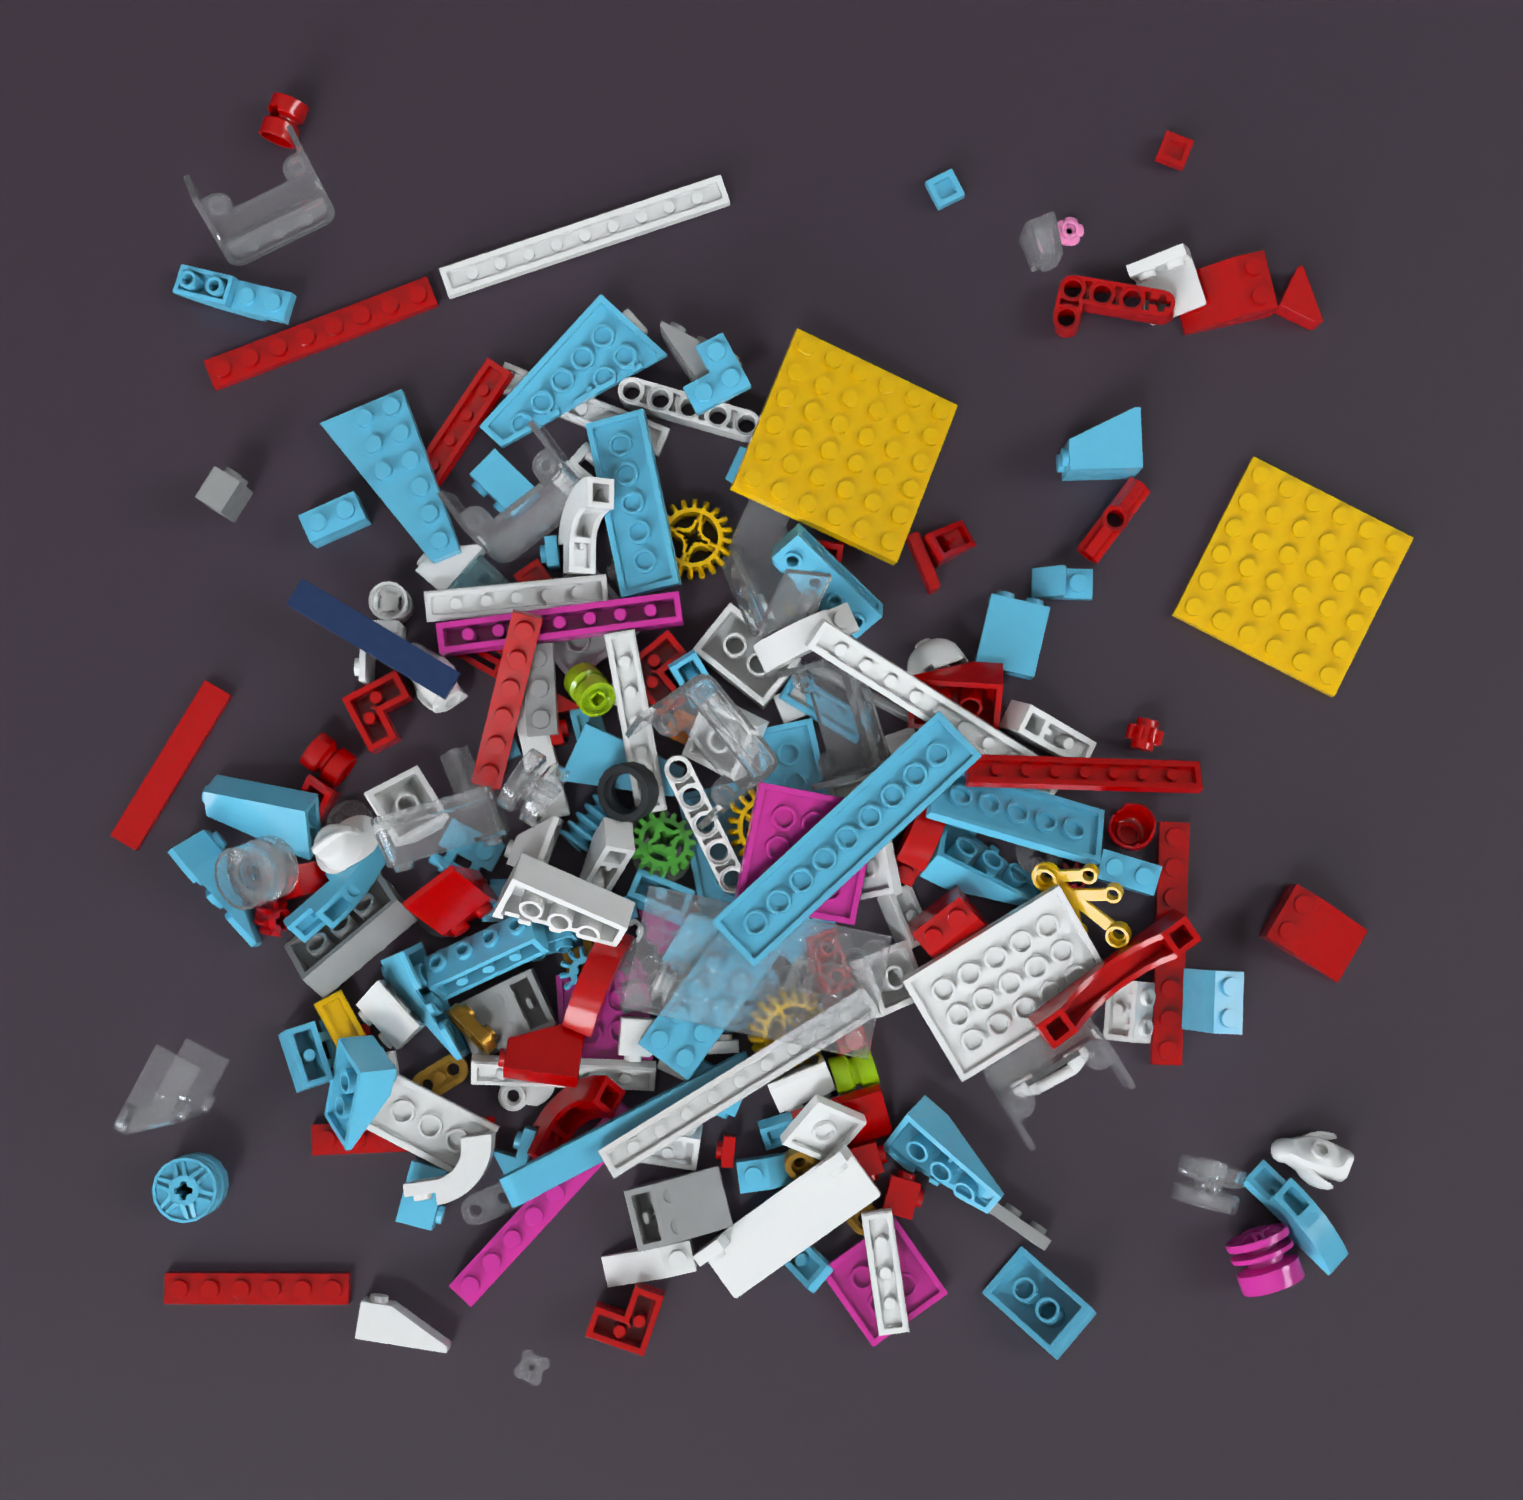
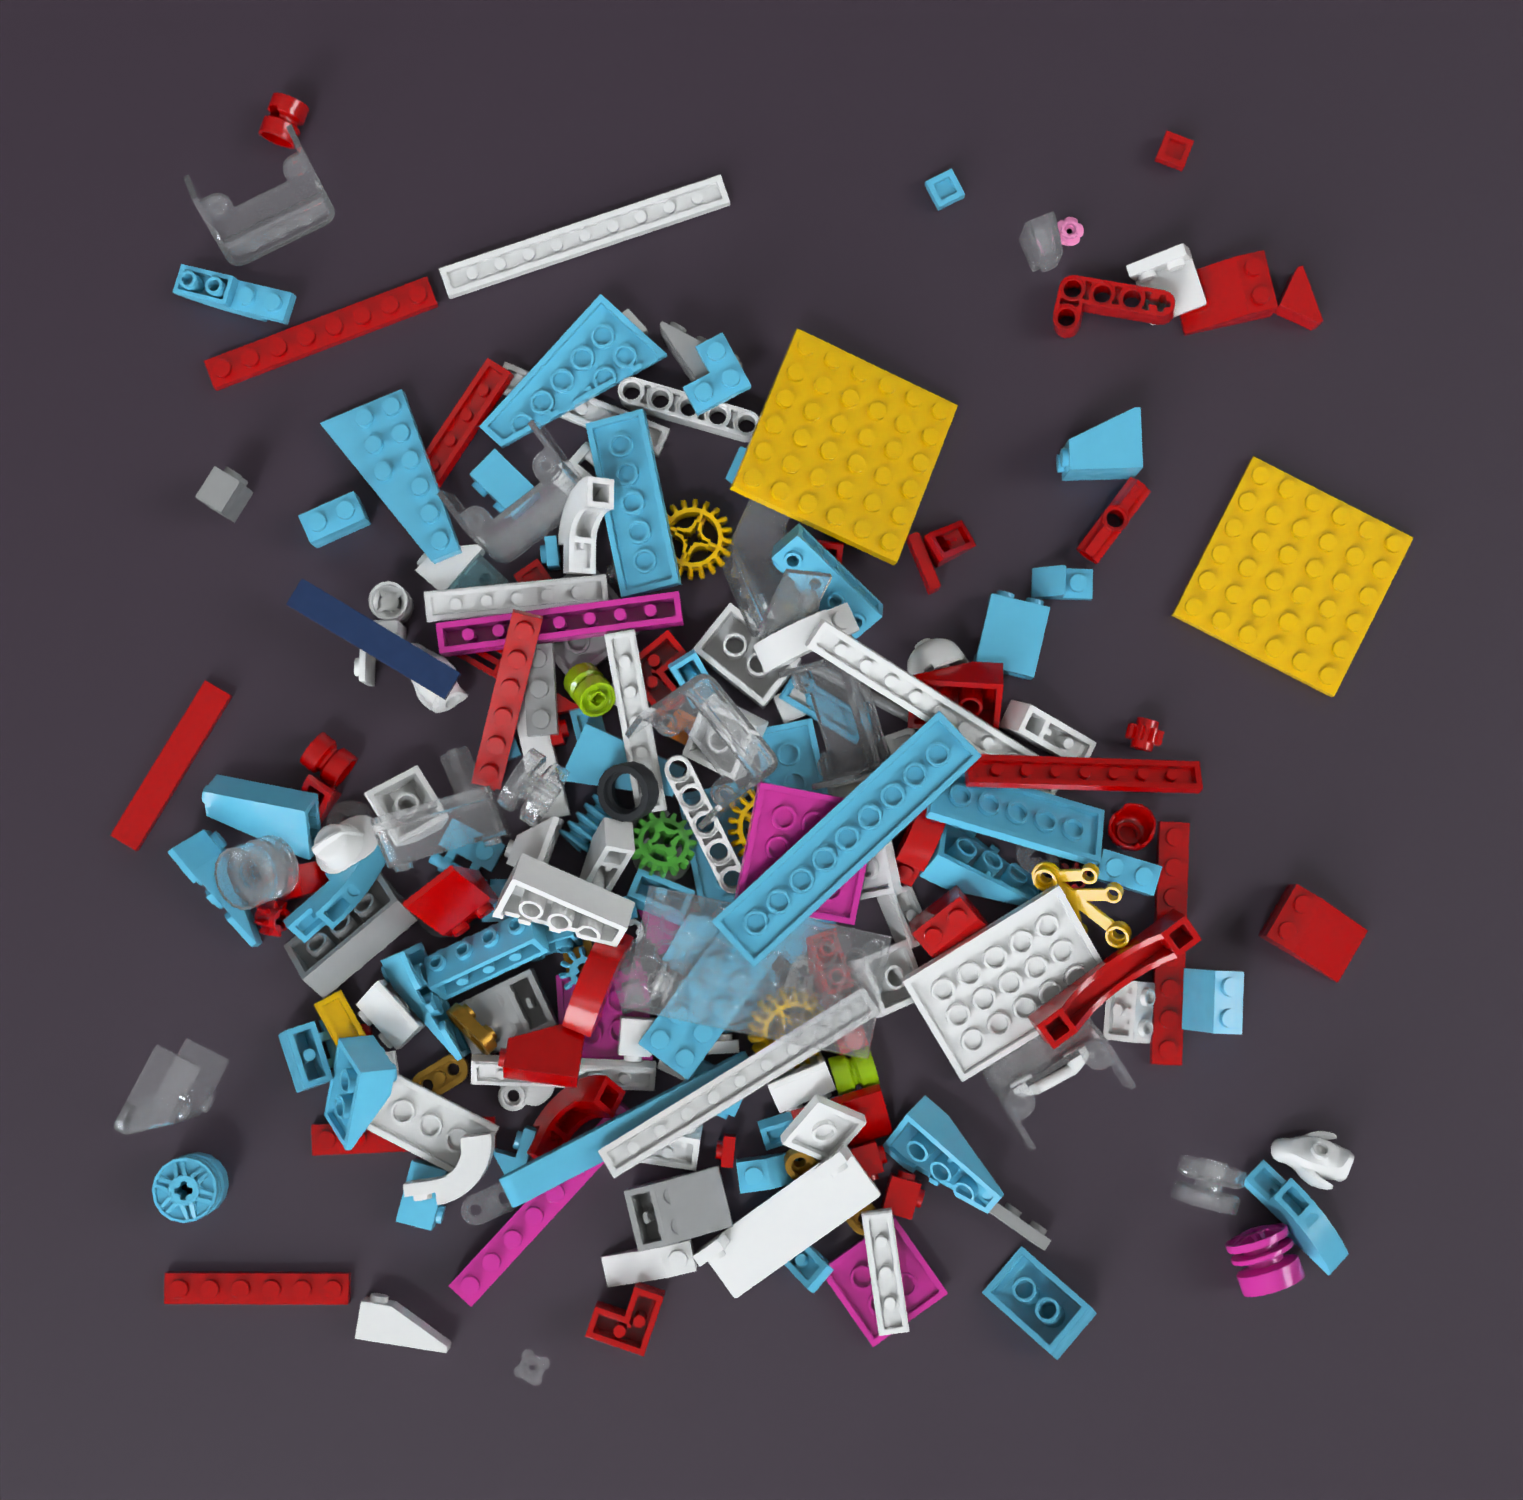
red brick [342,670,415,754] -> none

